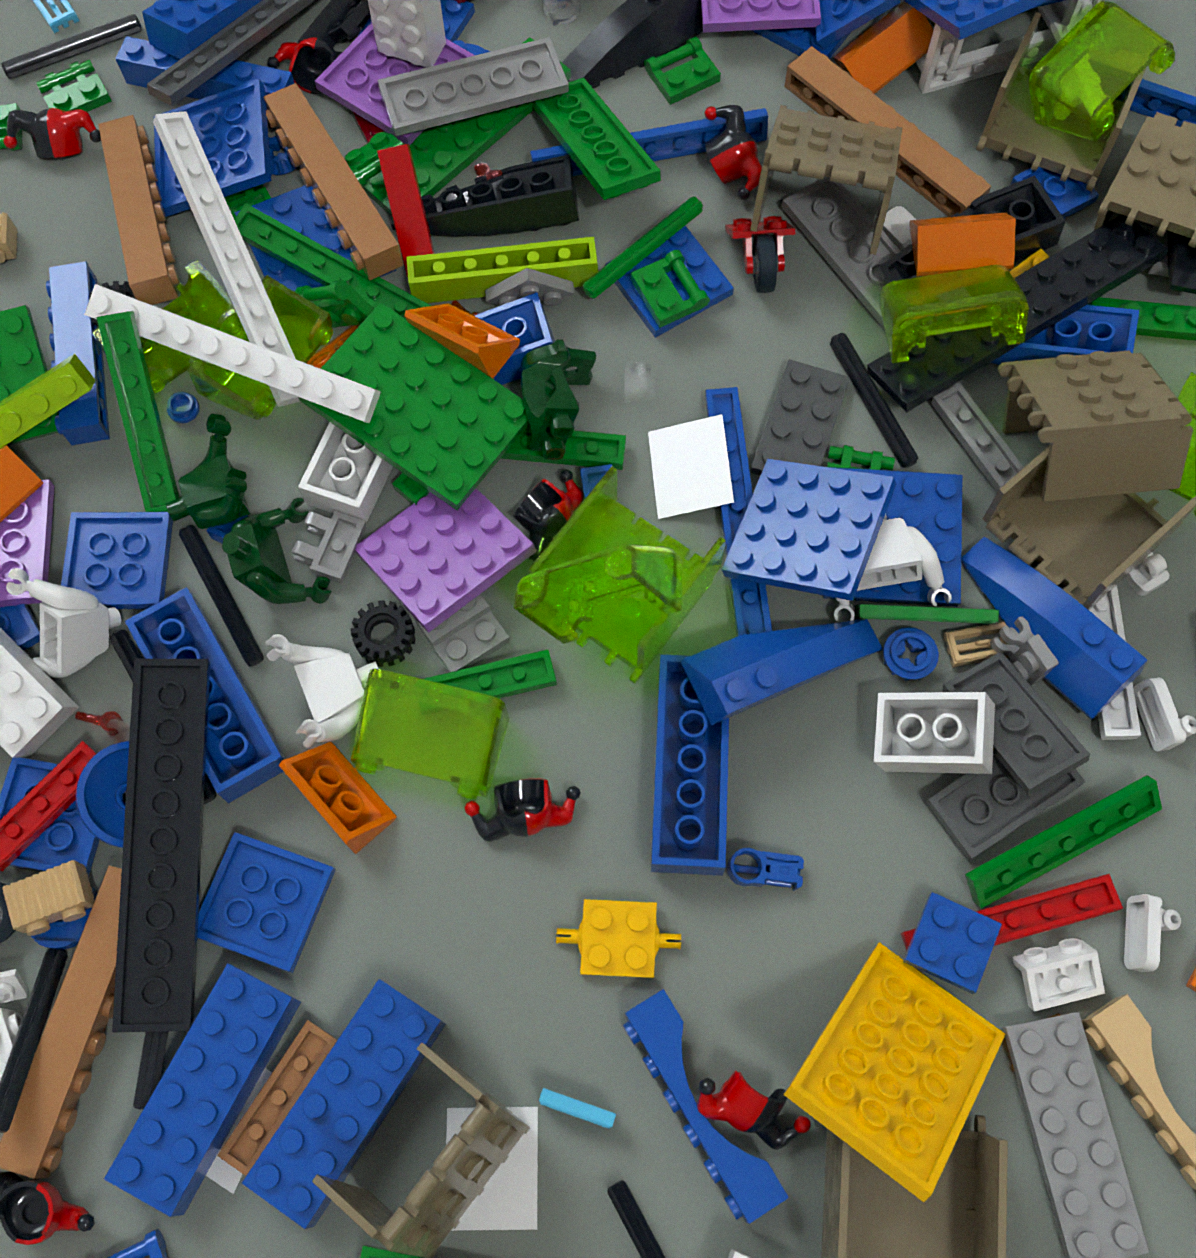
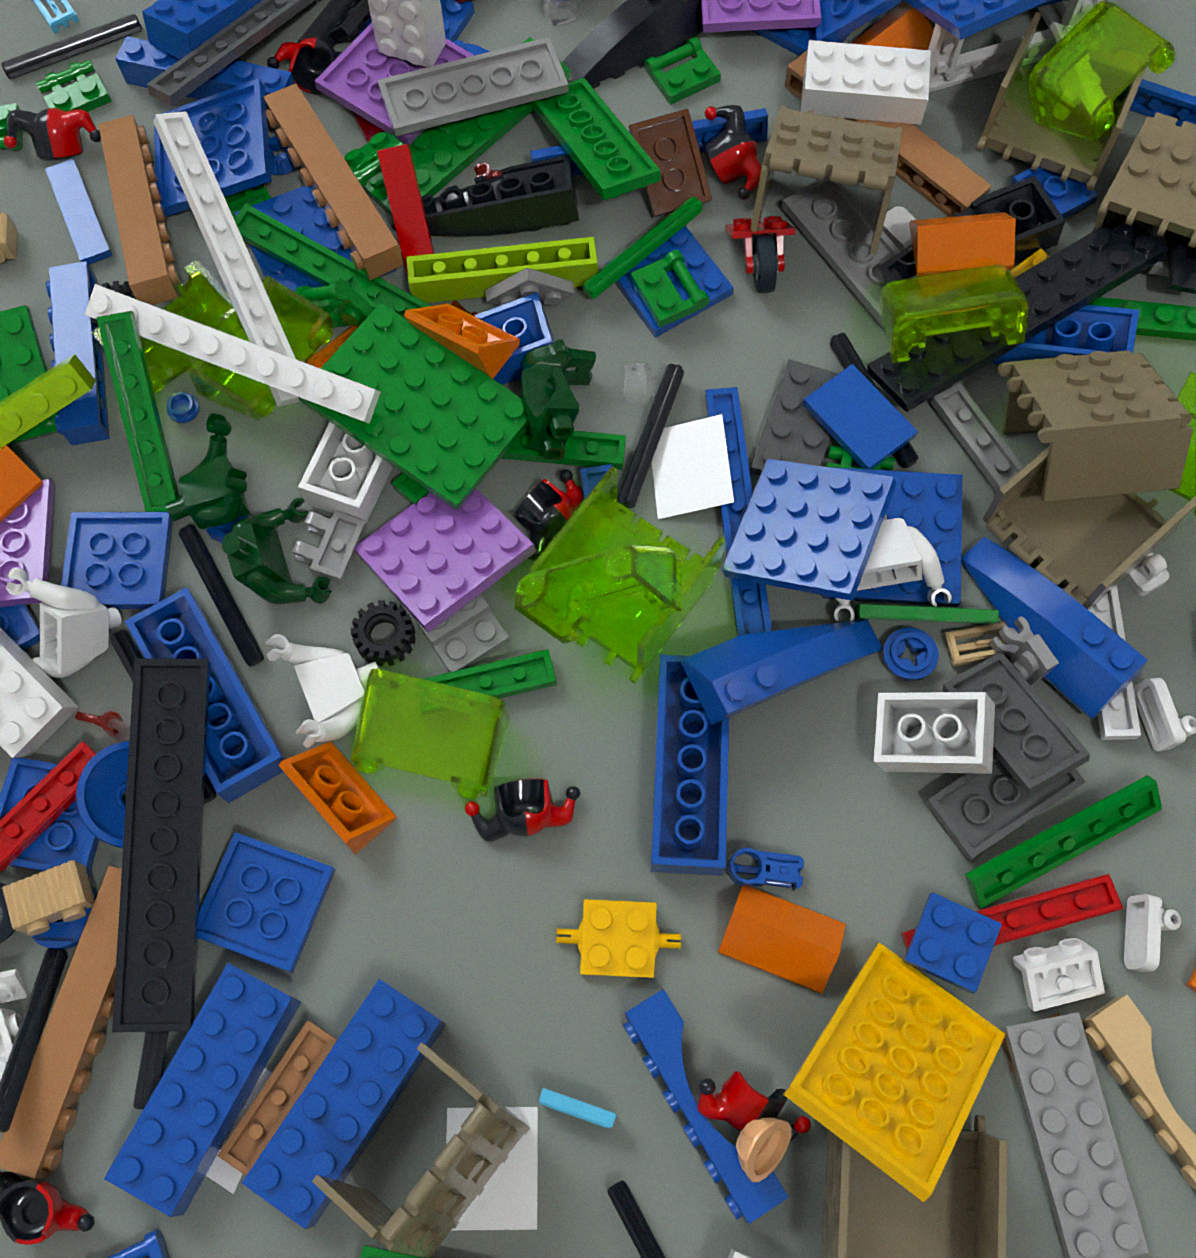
none -> tile [45,158,113,265]
none -> black axle [617,363,684,509]
none -> reddish brown plate [628,108,712,218]
none -> orange slope [718,886,846,994]
none -> light nougat piece [736,1118,792,1182]
none -> white brick [801,40,931,125]
none -> blue tile [802,364,918,470]

